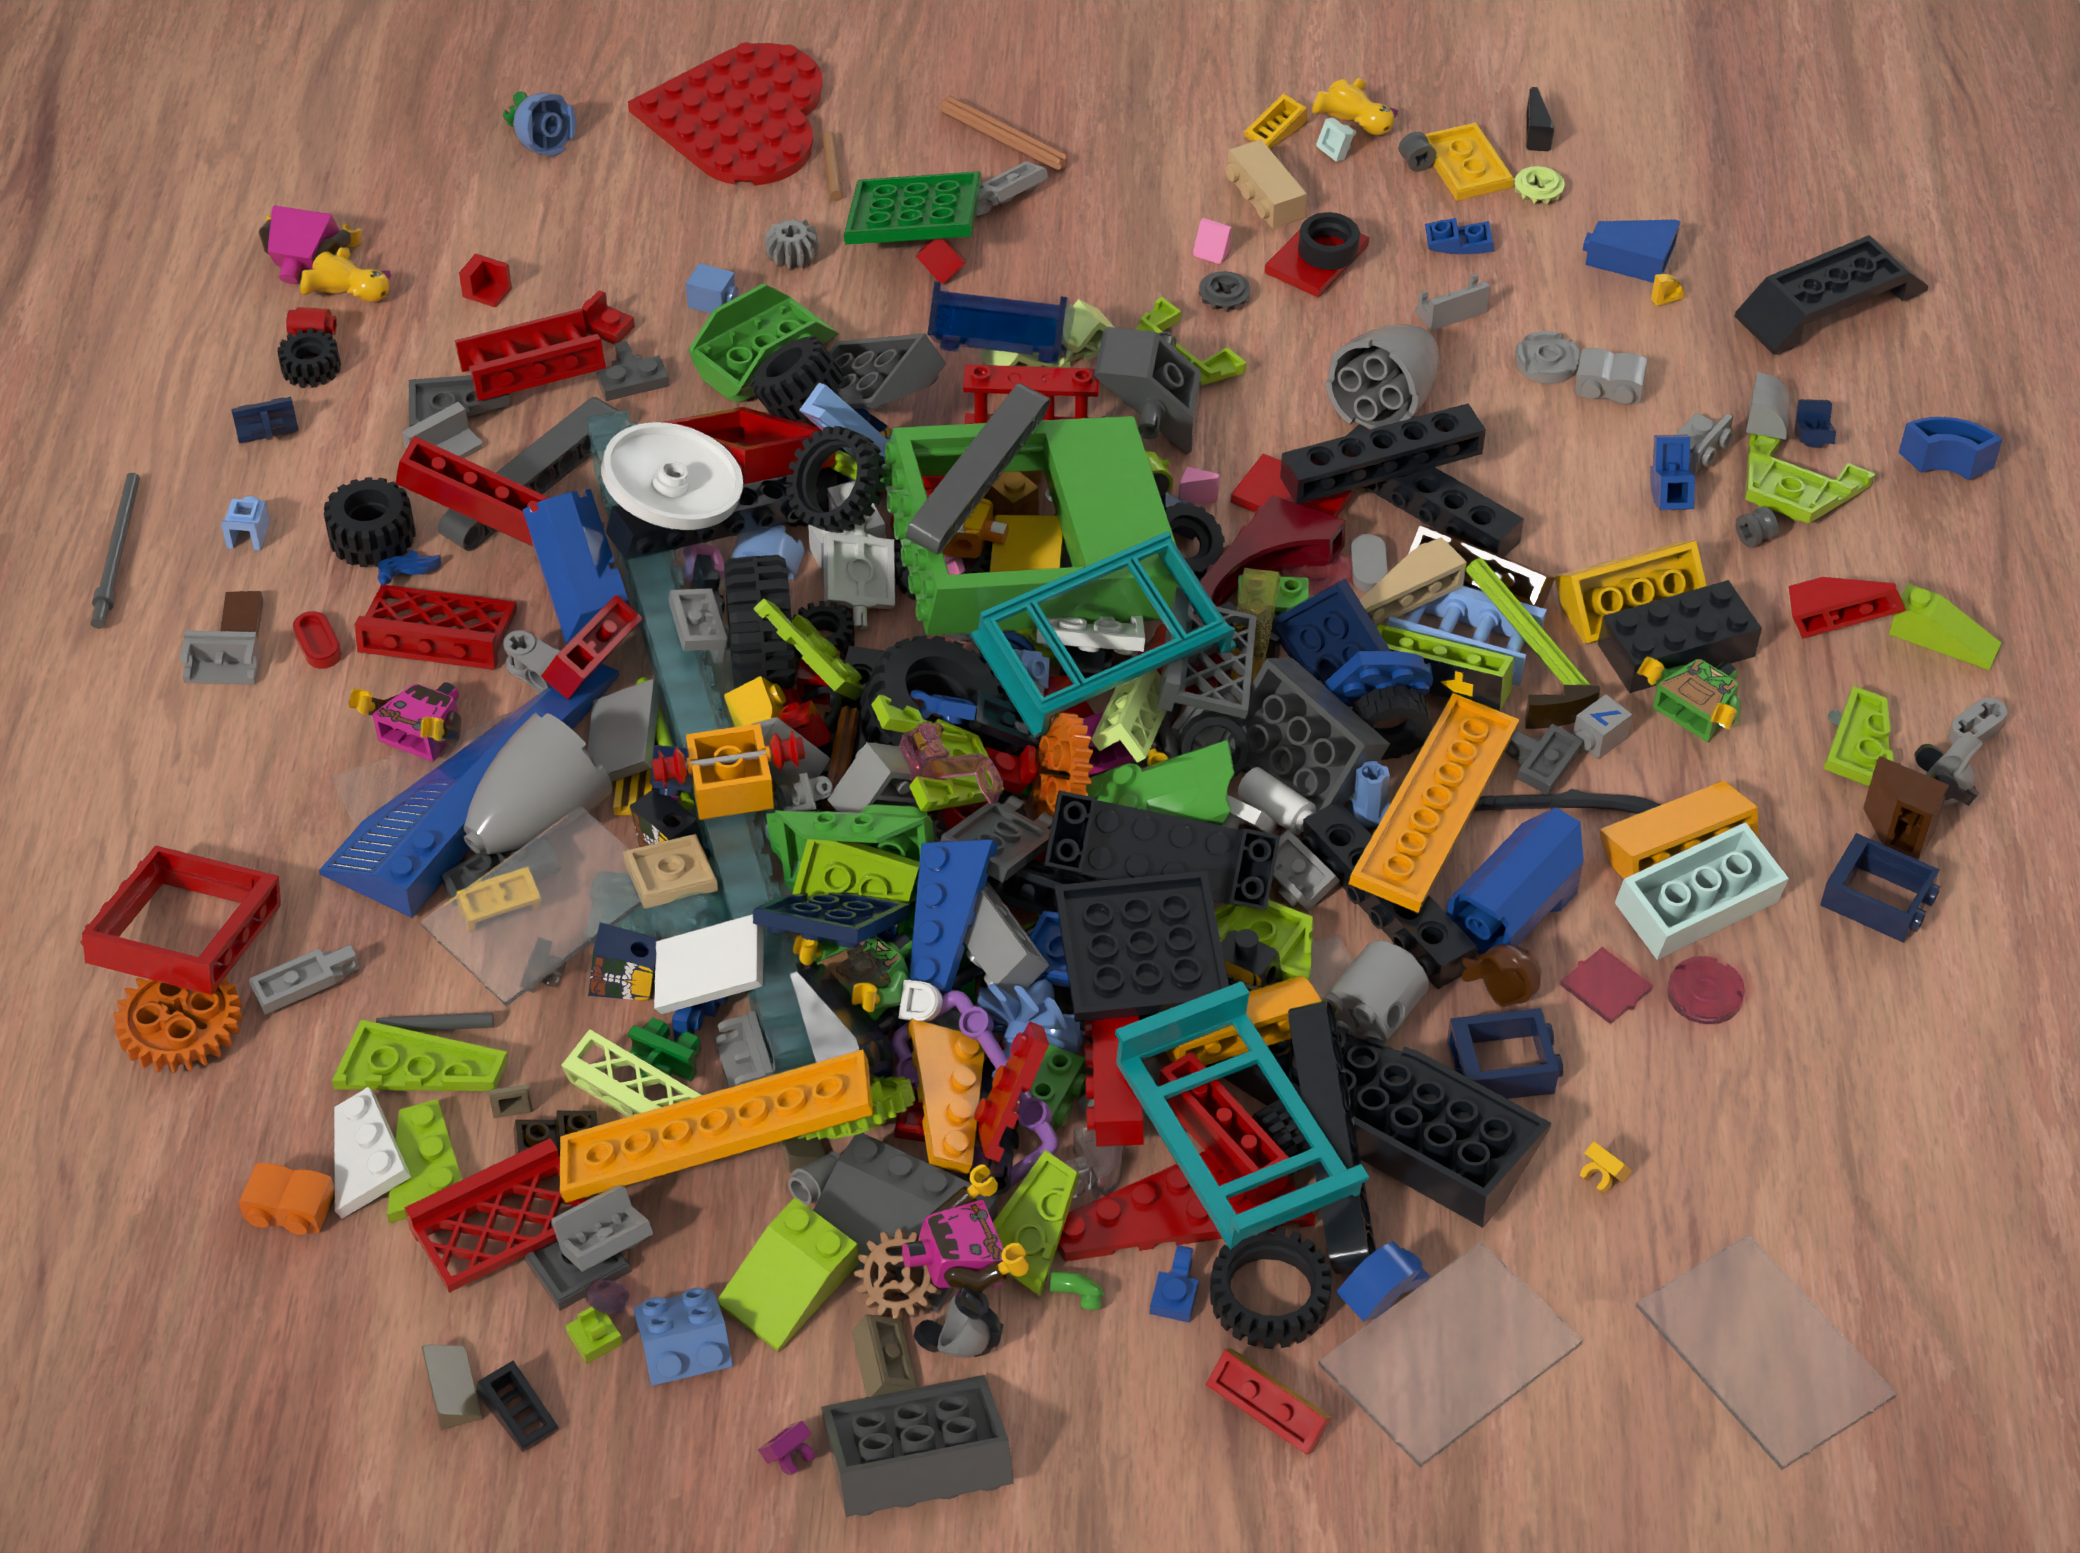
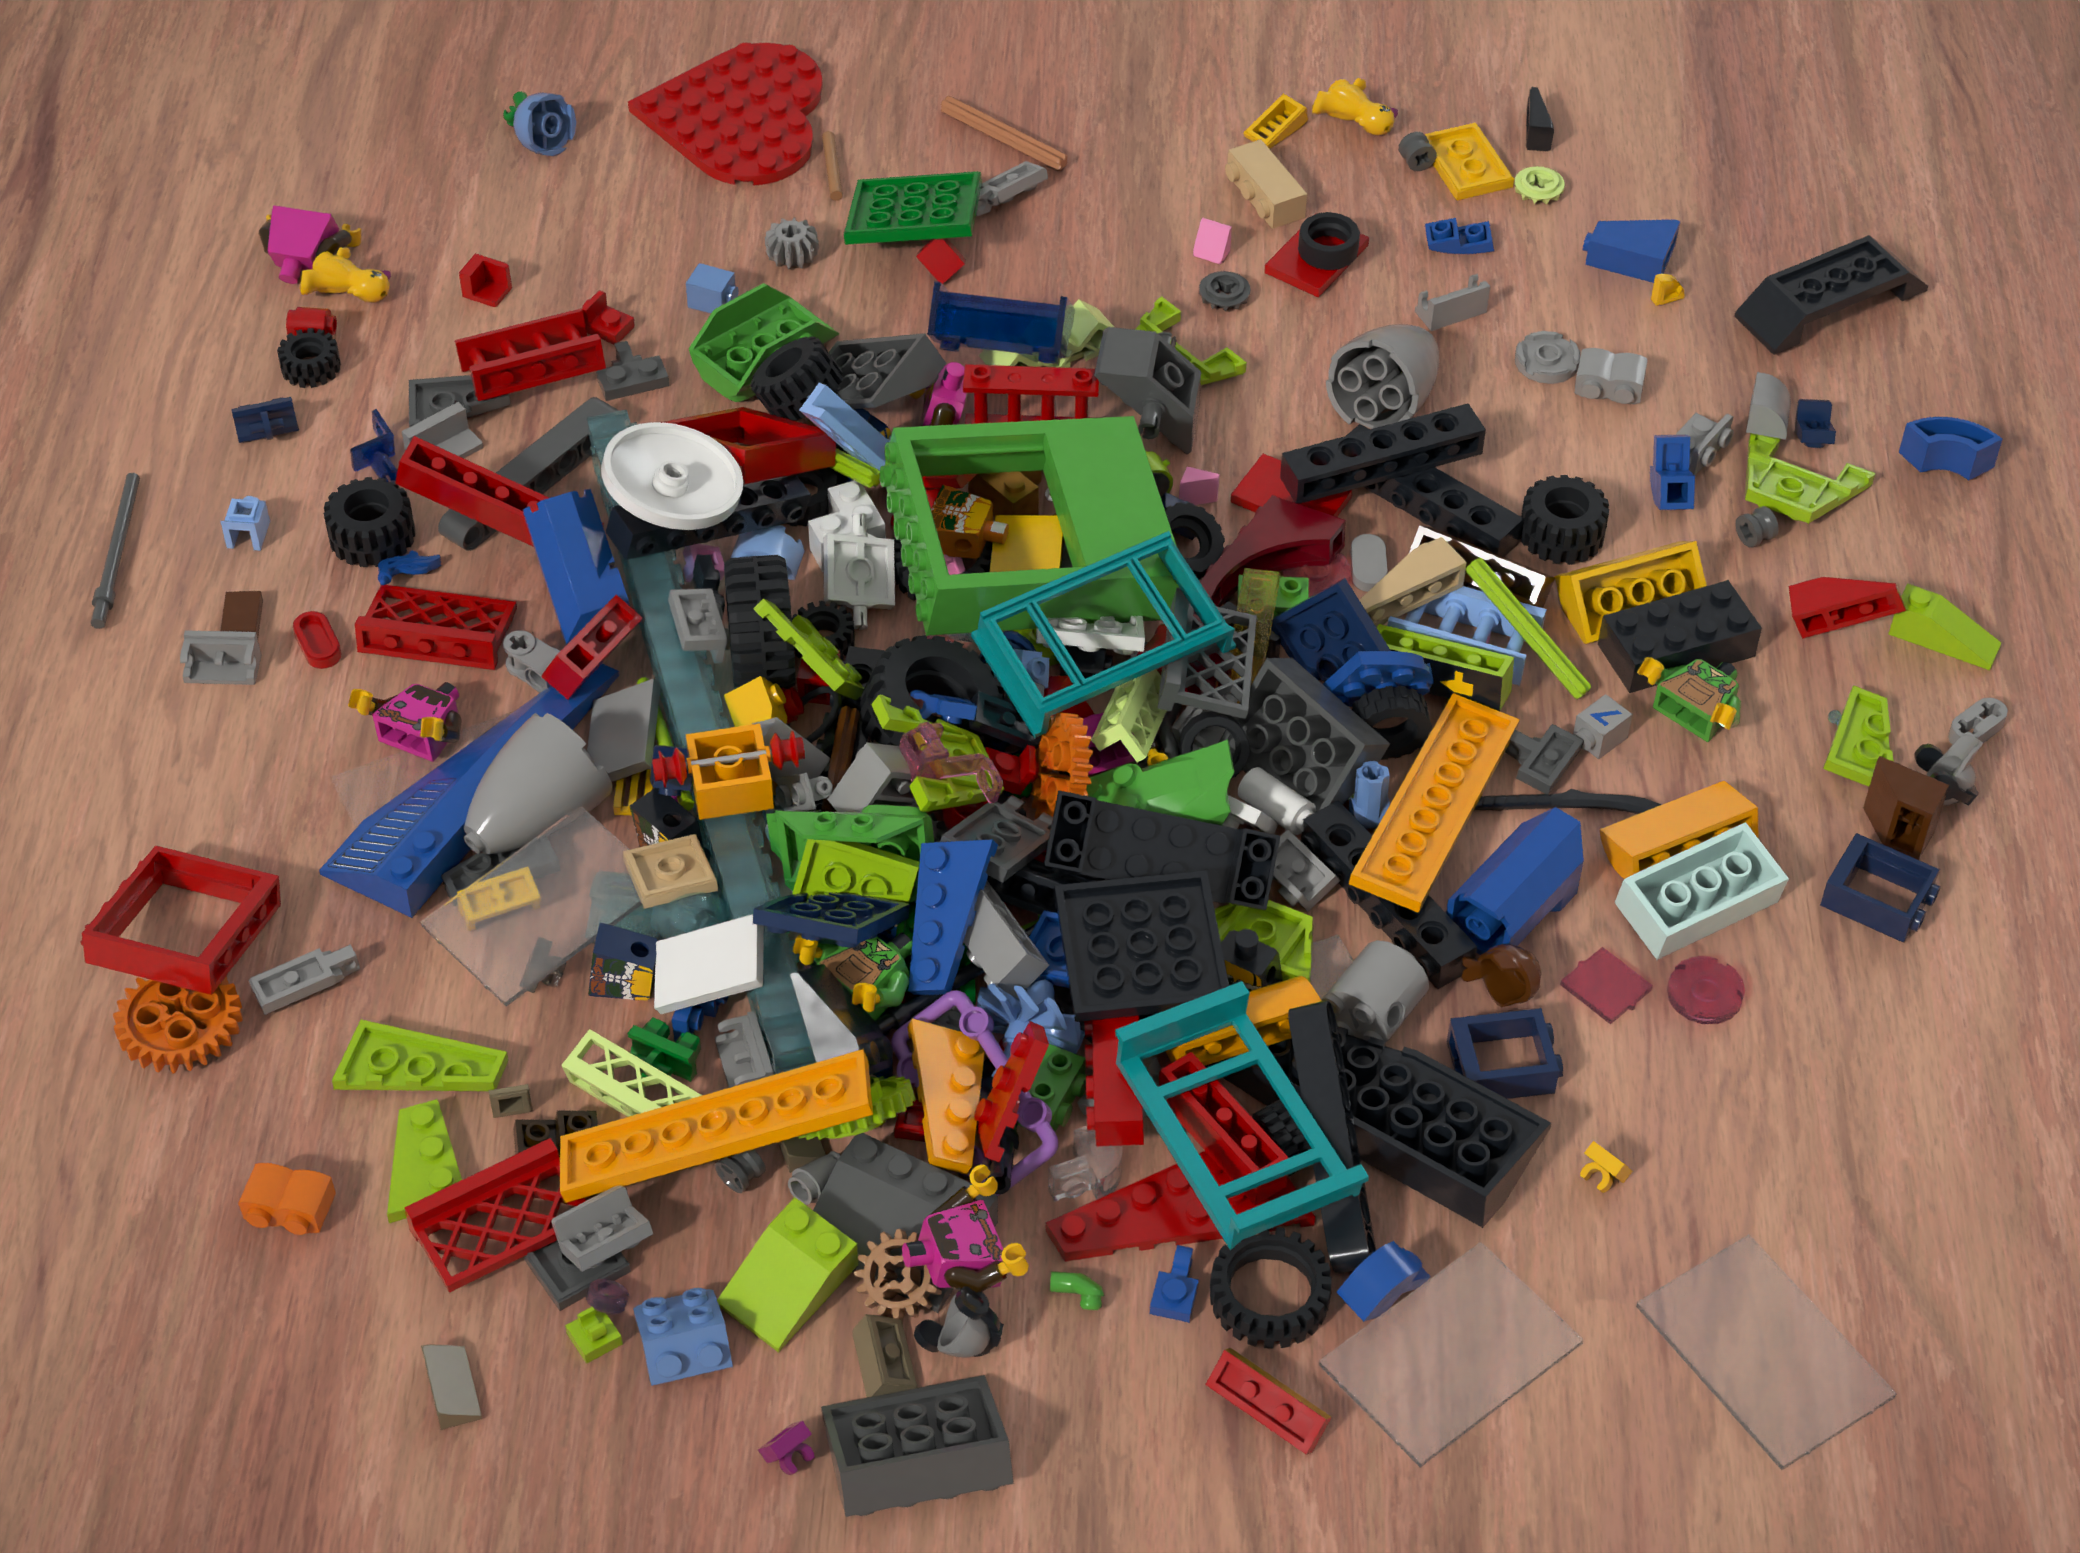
white wing [334,1087,411,1219] -> none
dark grey bar [376,1012,494,1031] -> none
black slope [476,1360,559,1452] -> none
red bracket [778,700,832,748] -> none
black tyre [786,426,887,533] -> none
clear smoke tile [838,945,891,993] -> none
white tile [898,980,942,1022] -> none
dark grey beam [906,383,1051,555] -> none
lime wing [993,1150,1080,1297] -> none
light aqua tile [1316,118,1357,162] -> none
dark brown slope [1525,685,1600,729] -> none
none -> clear blue bracket [350,409,398,483]
none -> dark grey wheel [715,1149,766,1193]
none -> dark pink torso [908,362,966,426]
none -> black tyre [1521,475,1610,565]

